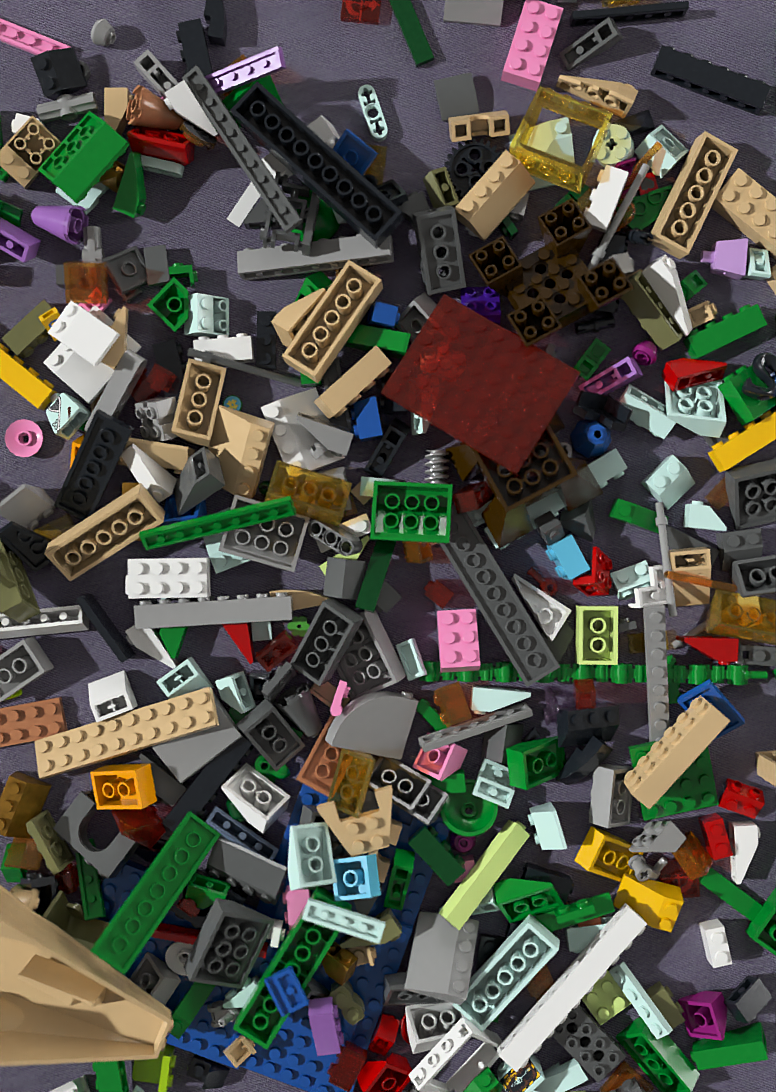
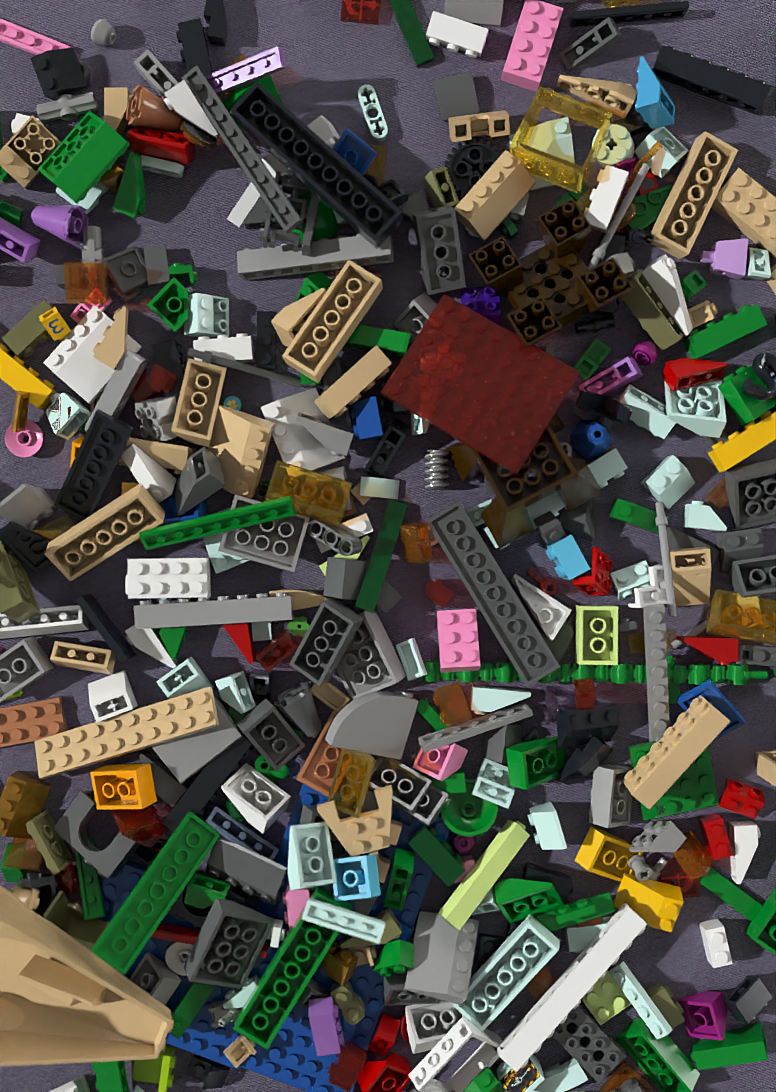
white slope [48,301,120,367] -> none
clear red plate [176,898,200,918] -> none
dark grey plate [261,661,297,704] -> none
blue plate [264,965,309,1017] -> none
light grey hinge [310,443,328,459] -> none
bright pink plate [330,680,351,716] -> none
blue brick [365,301,400,330] -> none
green slope [370,481,453,544] -> none
clear red brick [452,481,492,514] -> none
clear orange bar [664,570,737,592] -> none
none -> pearl gold slope [11,390,30,433]
none -> tan brick [50,641,116,675]
none -> green slope [372,940,414,977]
none -> white brick [426,11,489,58]
none -> dark azure slope [635,56,675,129]

